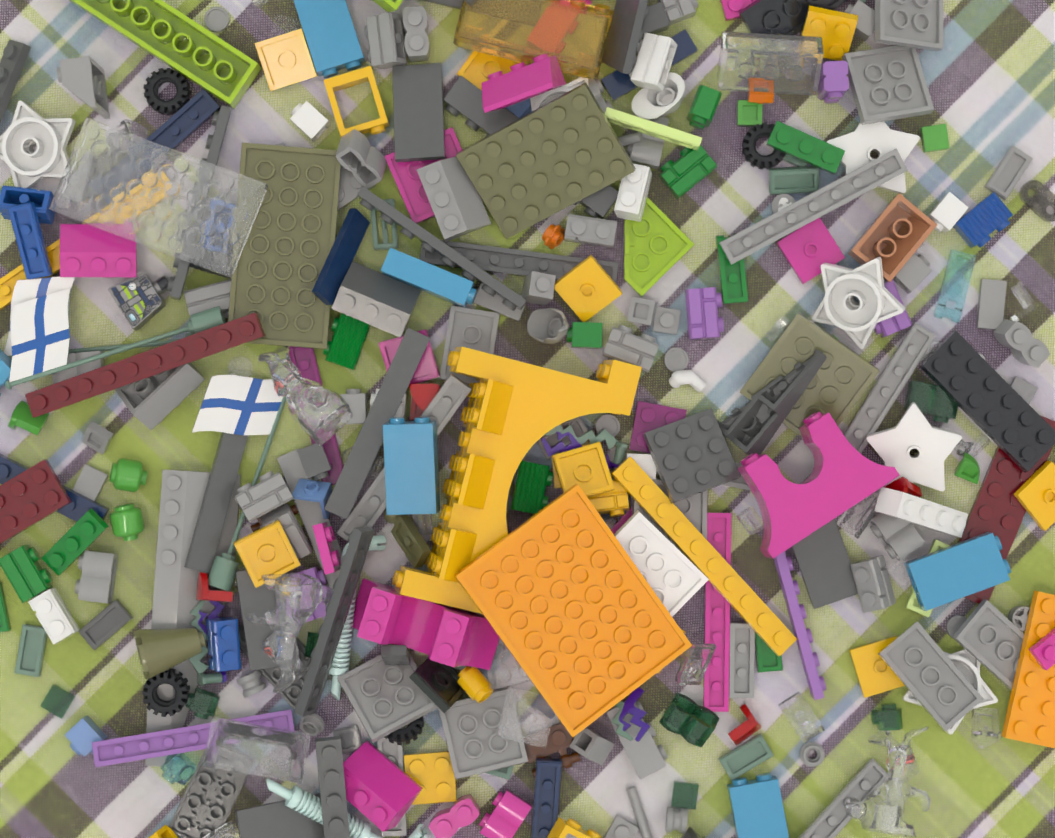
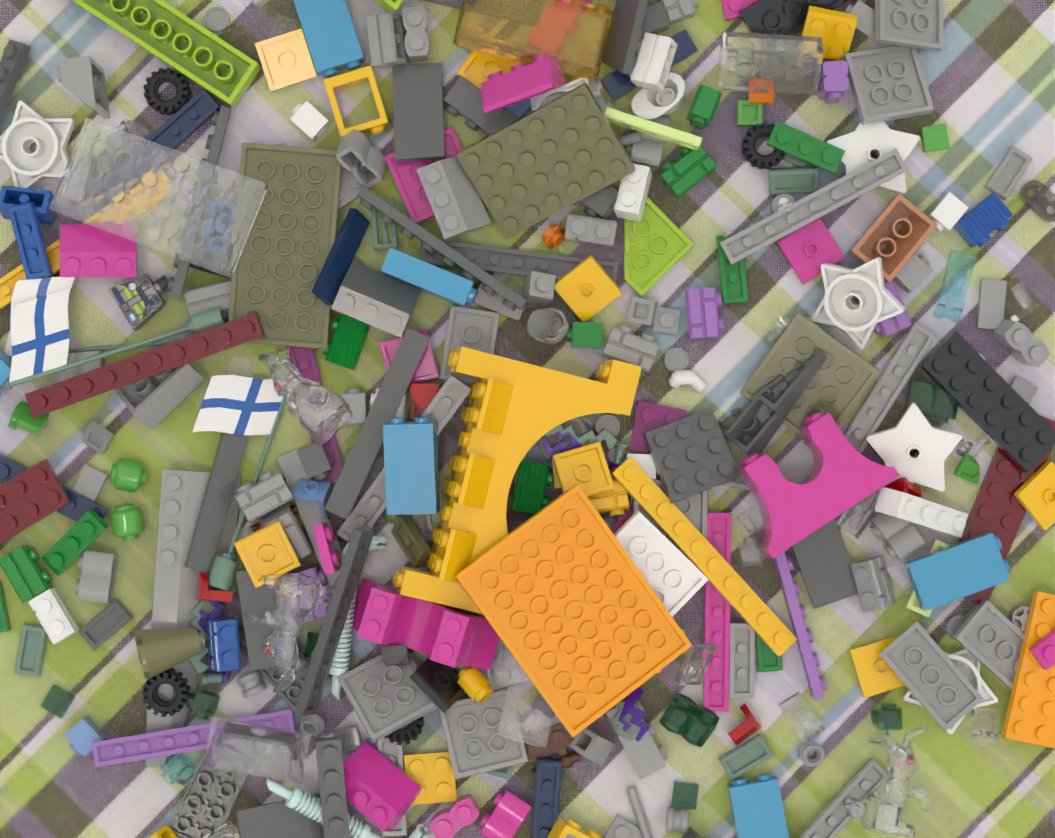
none -> clear plate [737,536,766,568]

